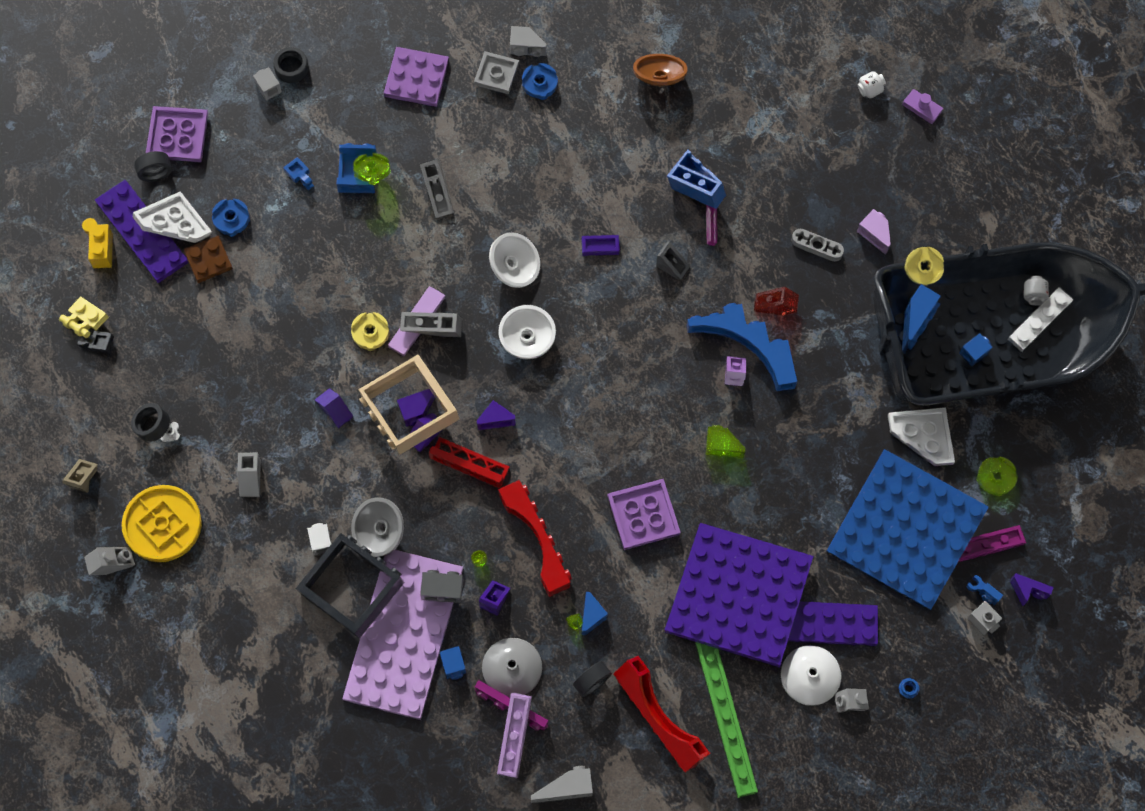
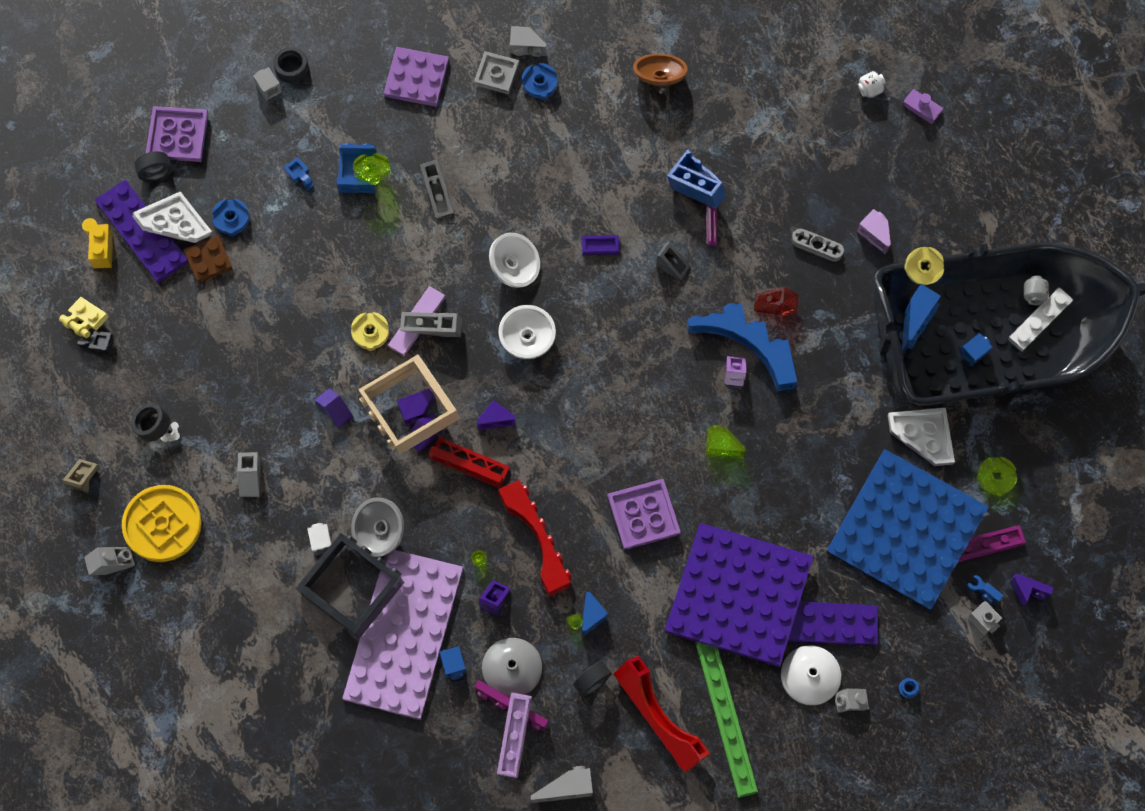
dark grey brick [420,570,463,603] -> none

